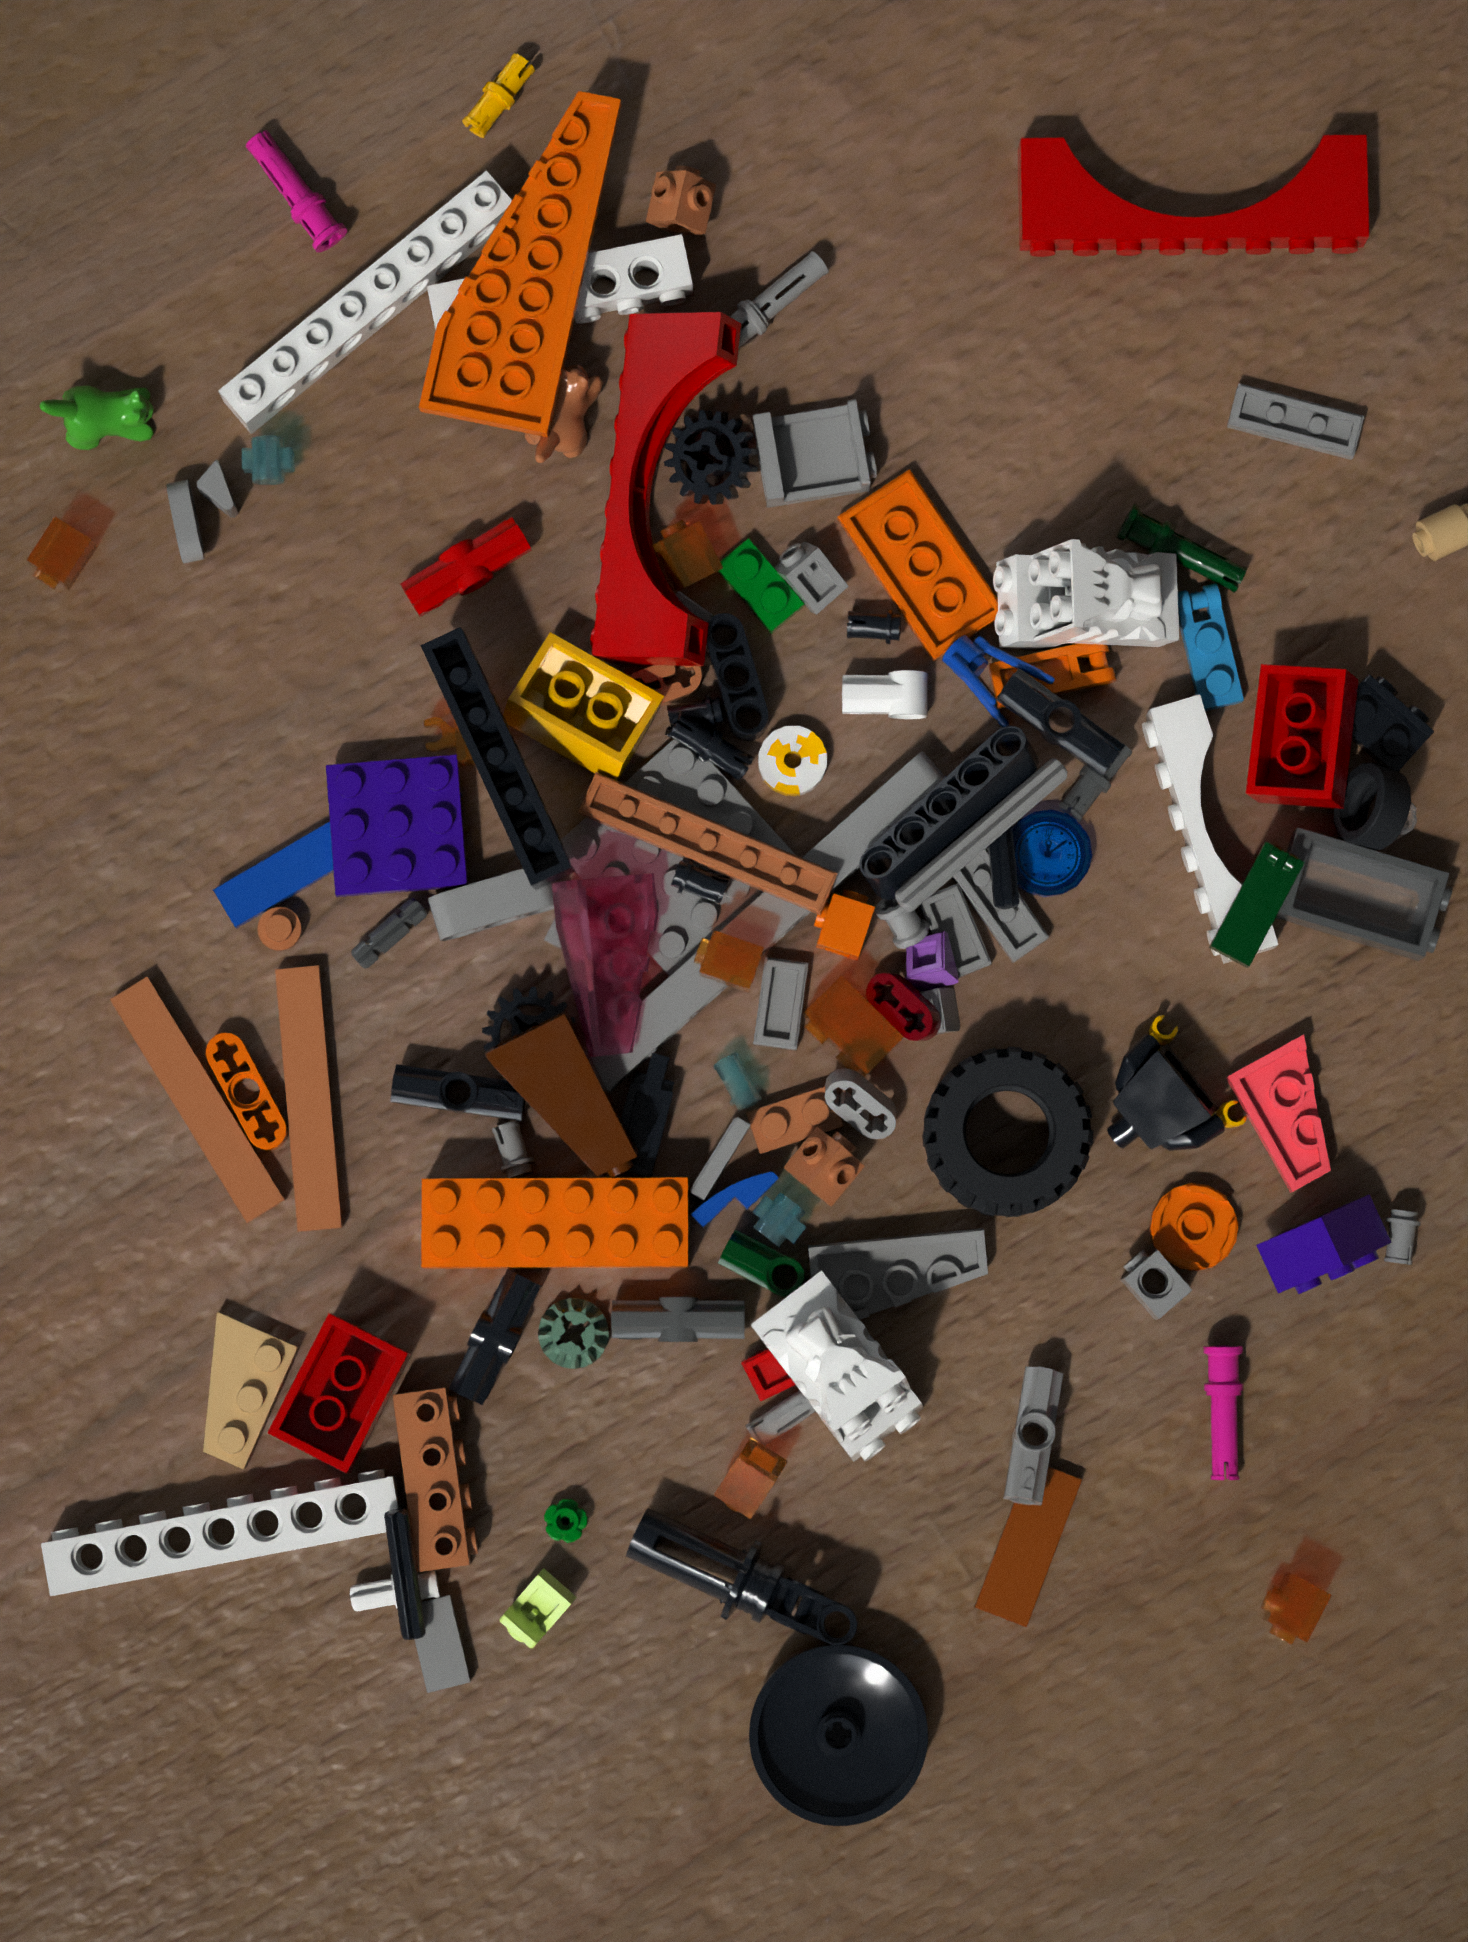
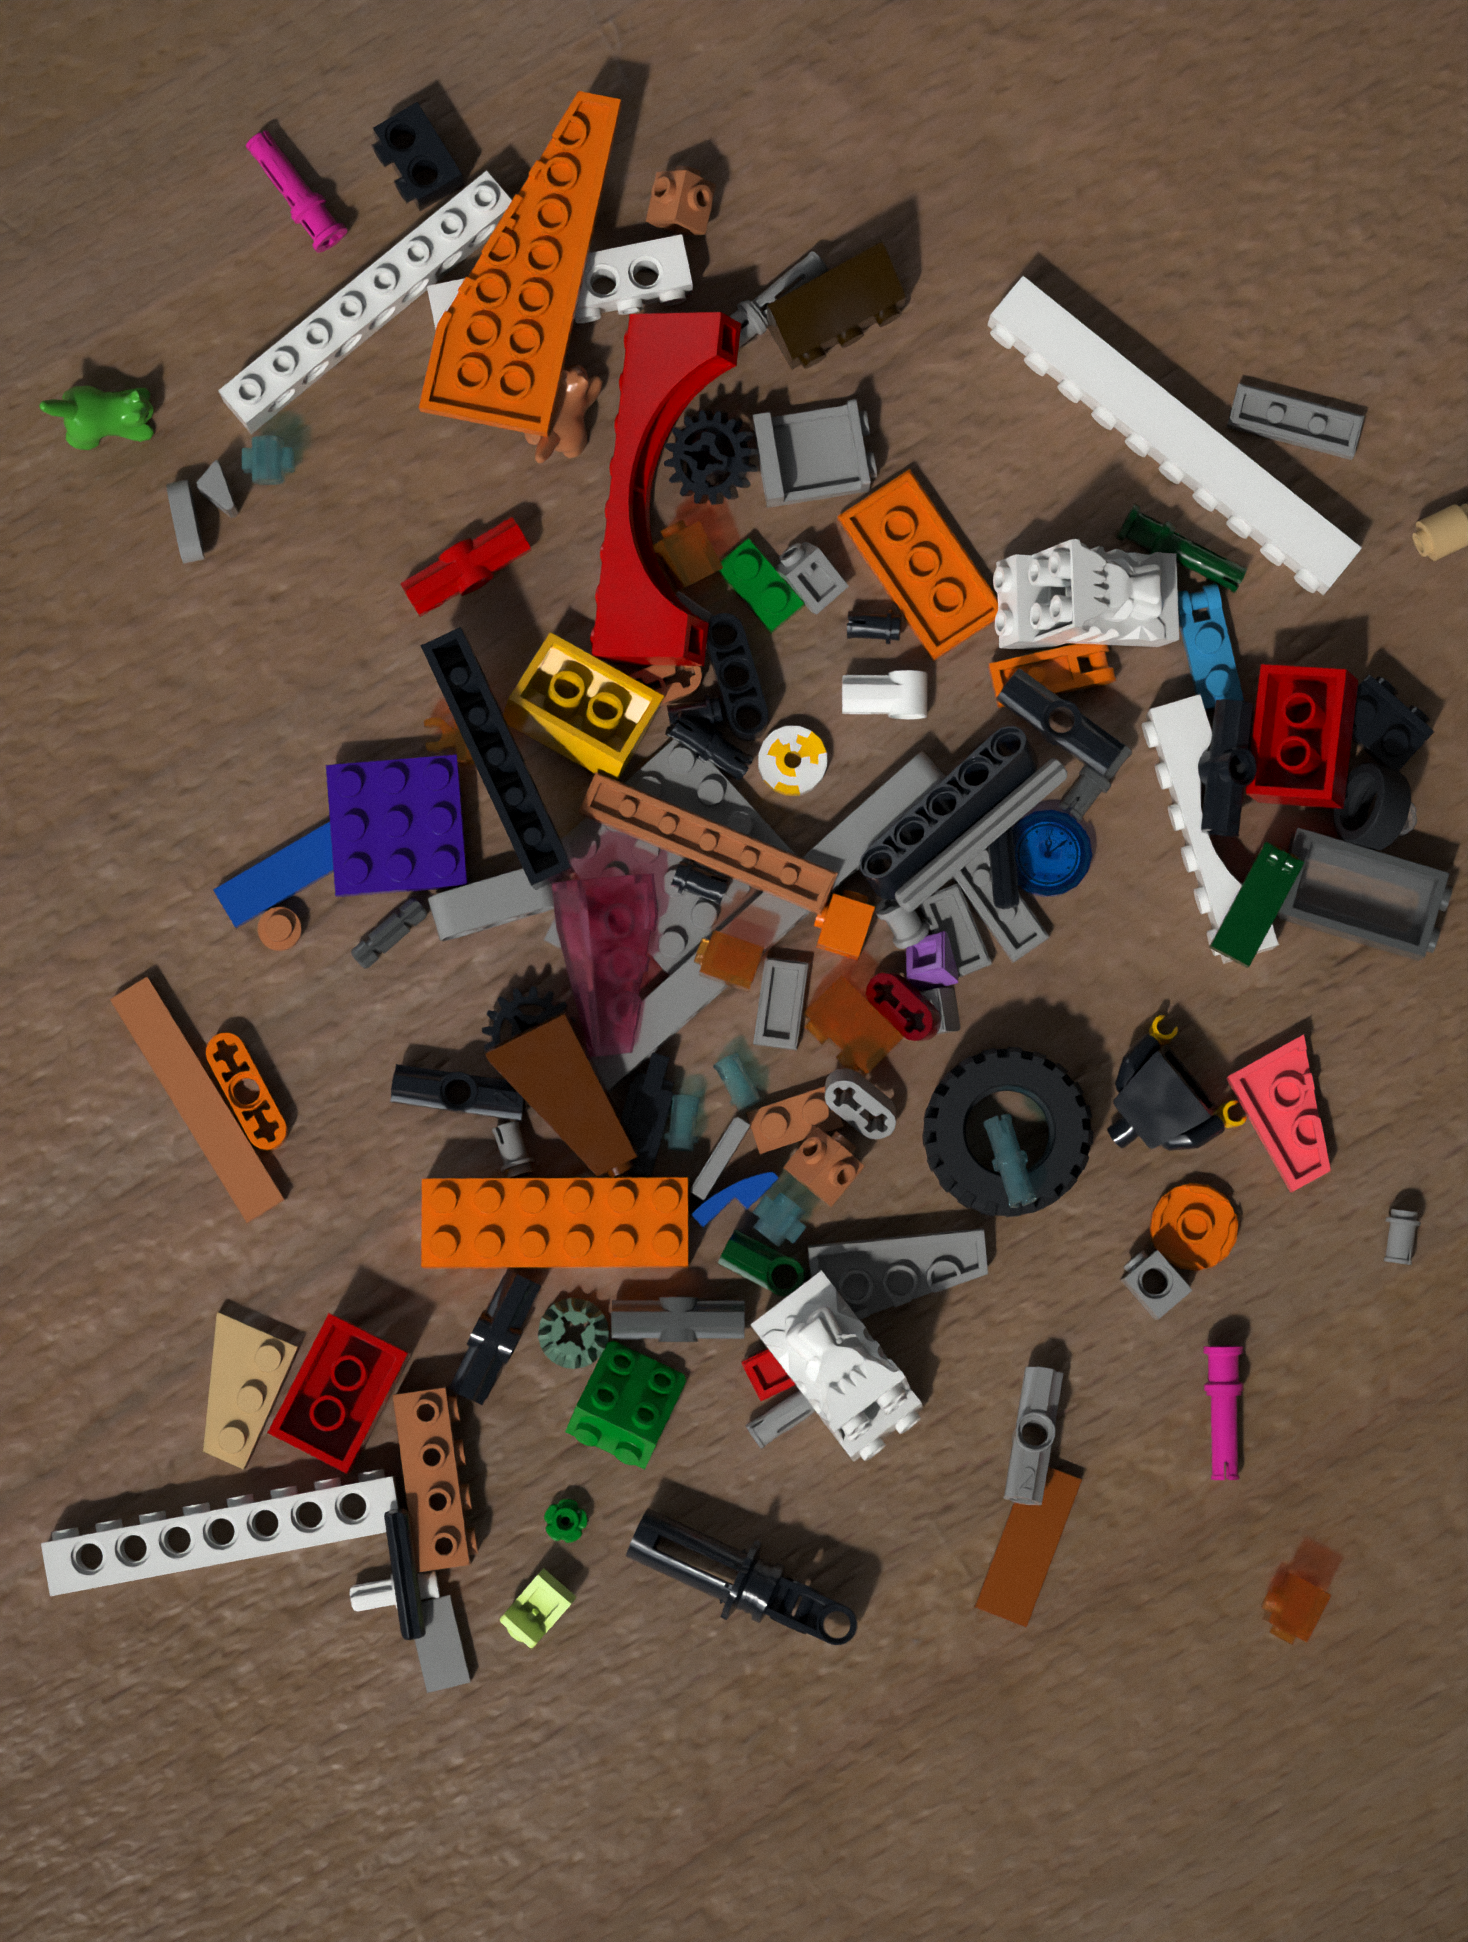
clear orange brick [27,516,97,590] -> none
nougat tile [275,965,343,1232] -> none
yellow pin [462,53,535,138] -> none
clear orange brick [714,1437,788,1519] -> none
black dish [749,1644,928,1826] -> none
blue plant [942,635,1055,727] -> none
red arch [1018,135,1369,257] -> none
dark purple brick [1256,1194,1392,1294] -> none
none -> black brick [371,102,464,212]
none -> green bracket [565,1341,686,1470]
none -> clear light blue pin [664,1095,700,1151]
none -> dark brown slope [767,242,906,370]
none -> clear light blue pin [983,1114,1037,1208]
none -> white brick [988,276,1362,596]
none -> black piece [1198,699,1257,837]

